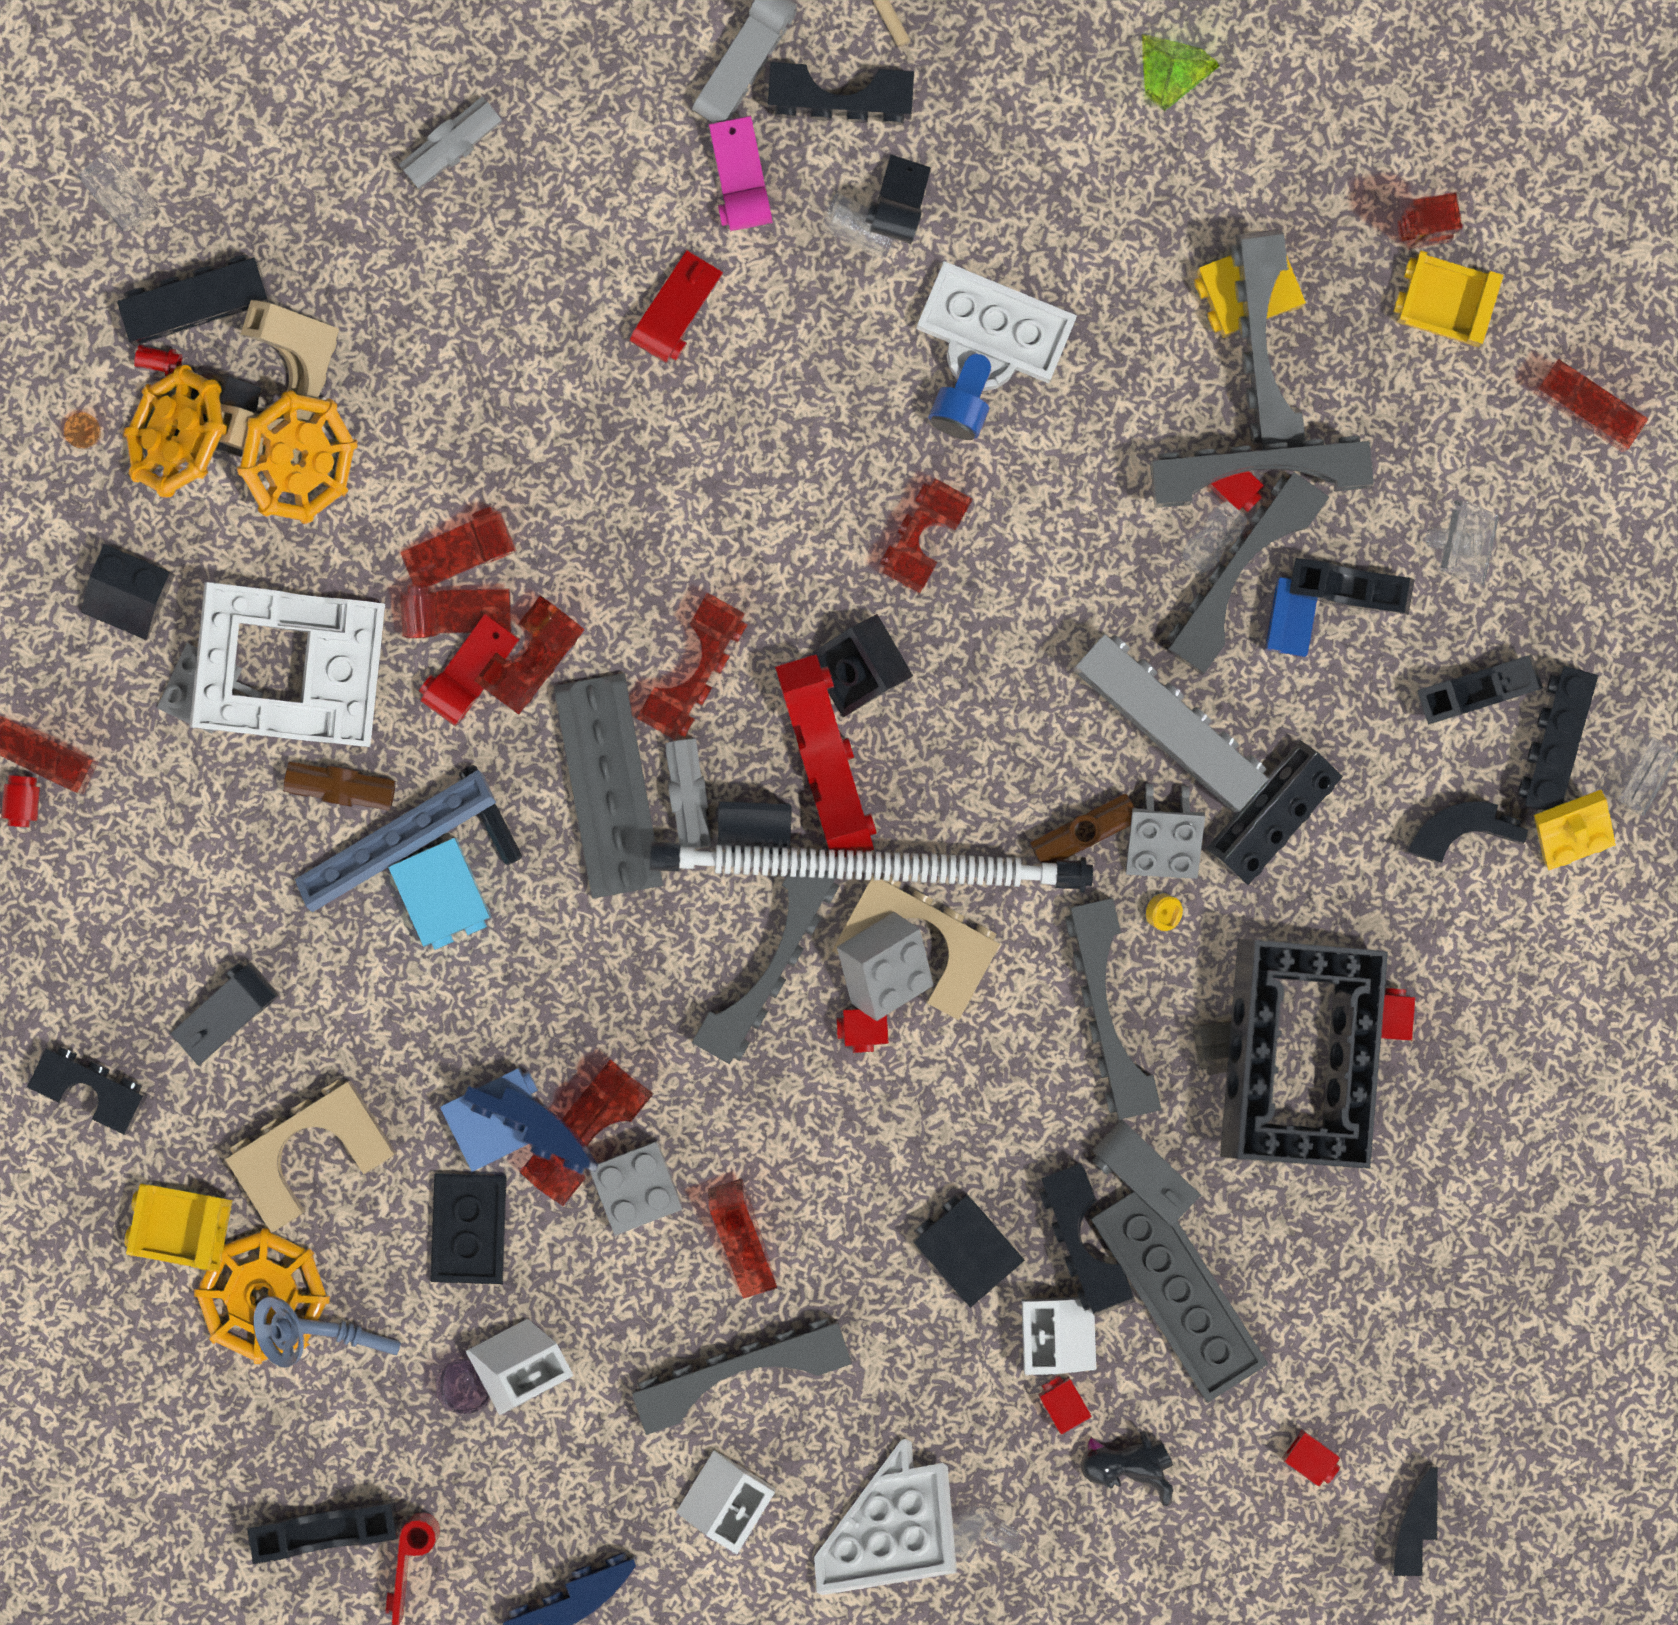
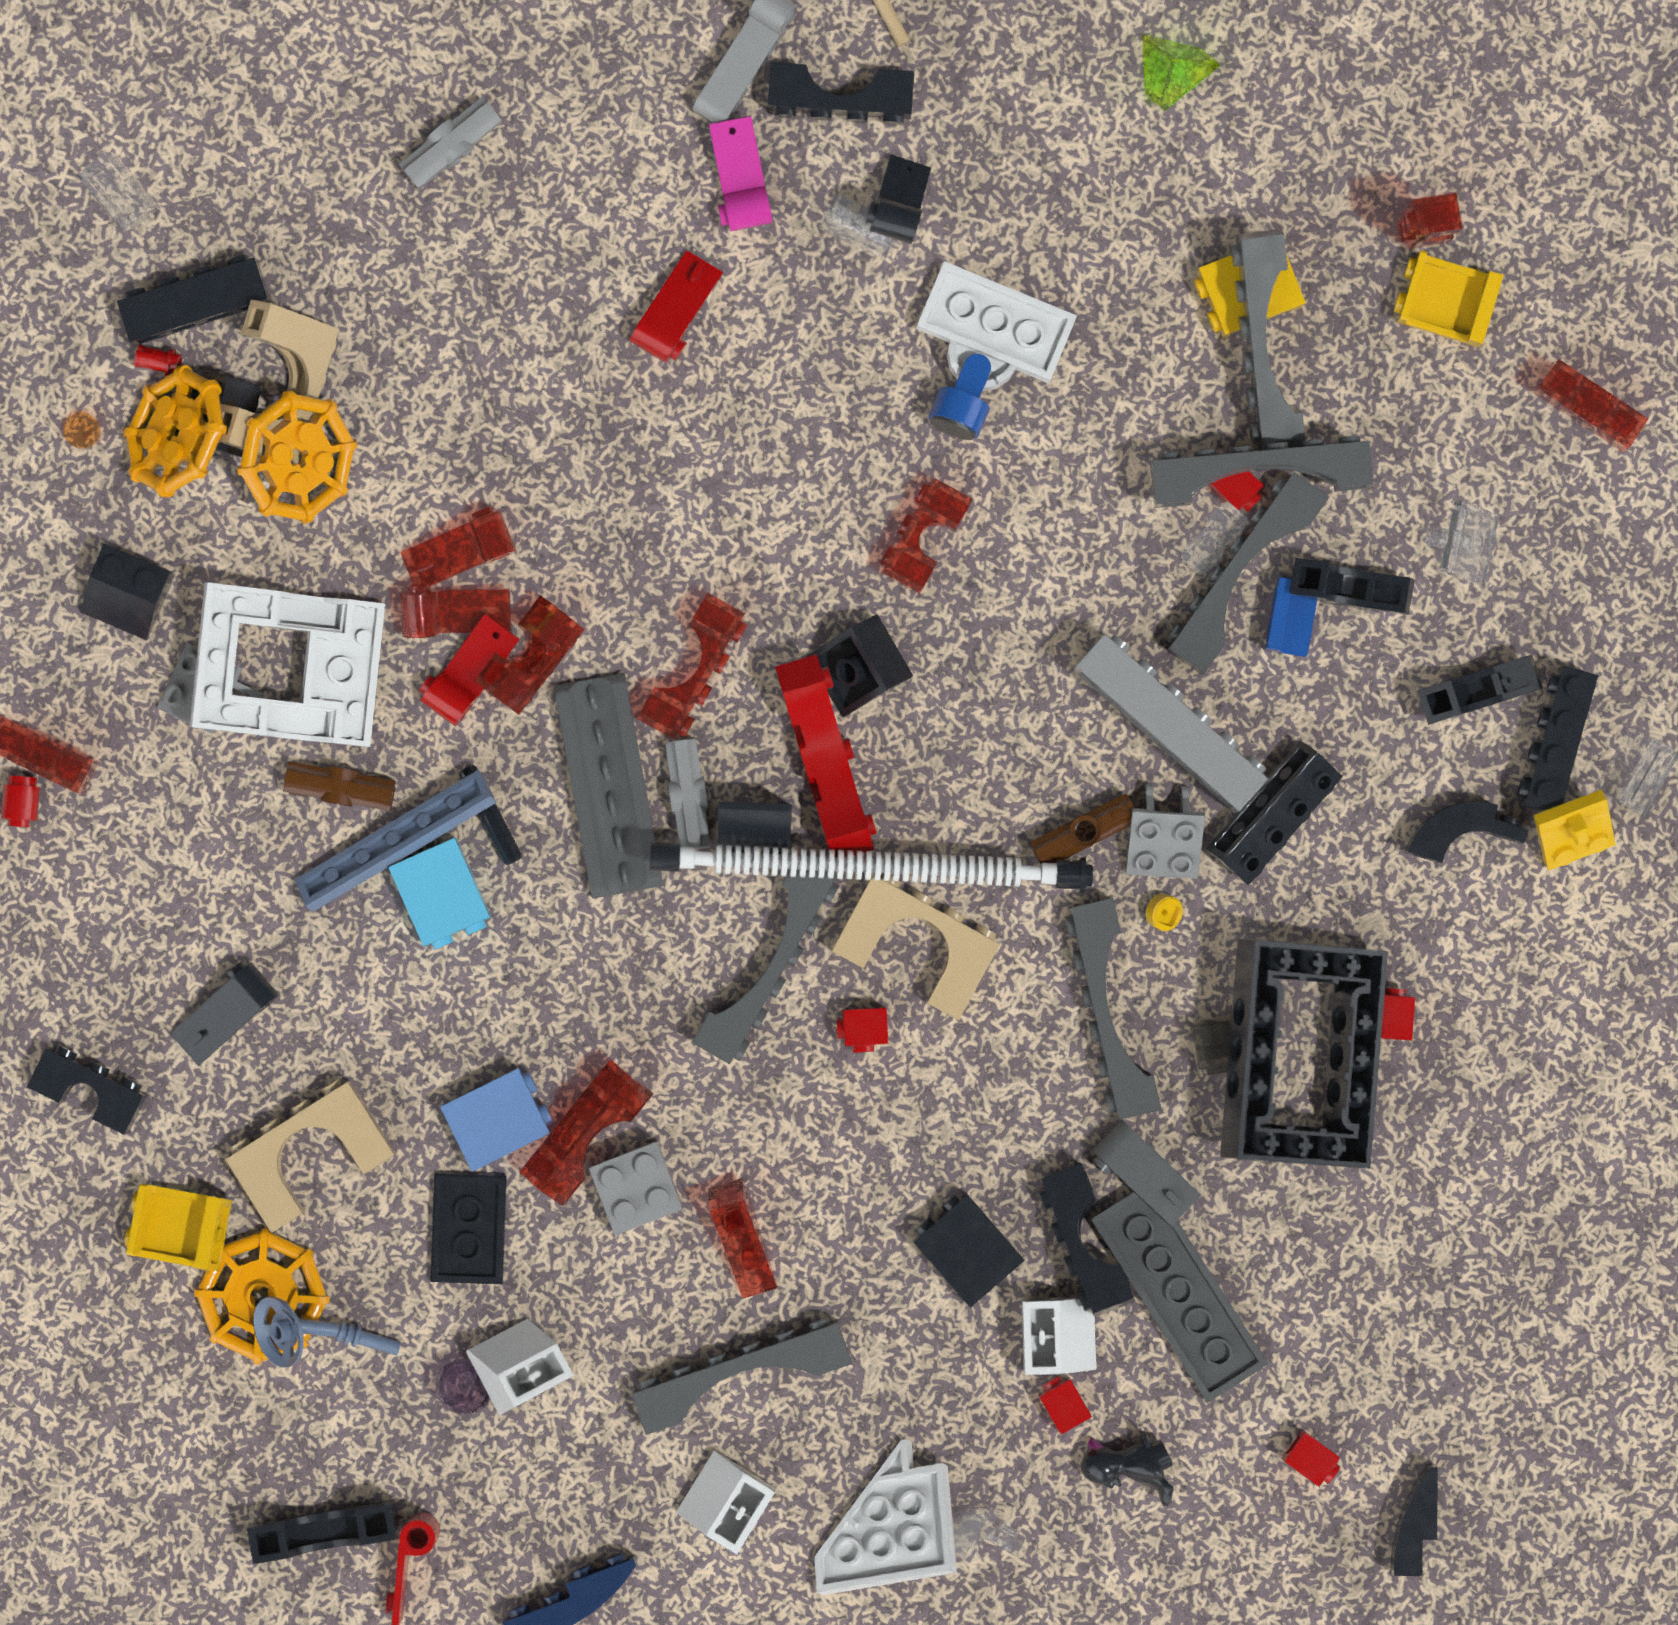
dark blue slope [463,1086,598,1174] -> none
light grey brick [837,912,934,1021] -> none

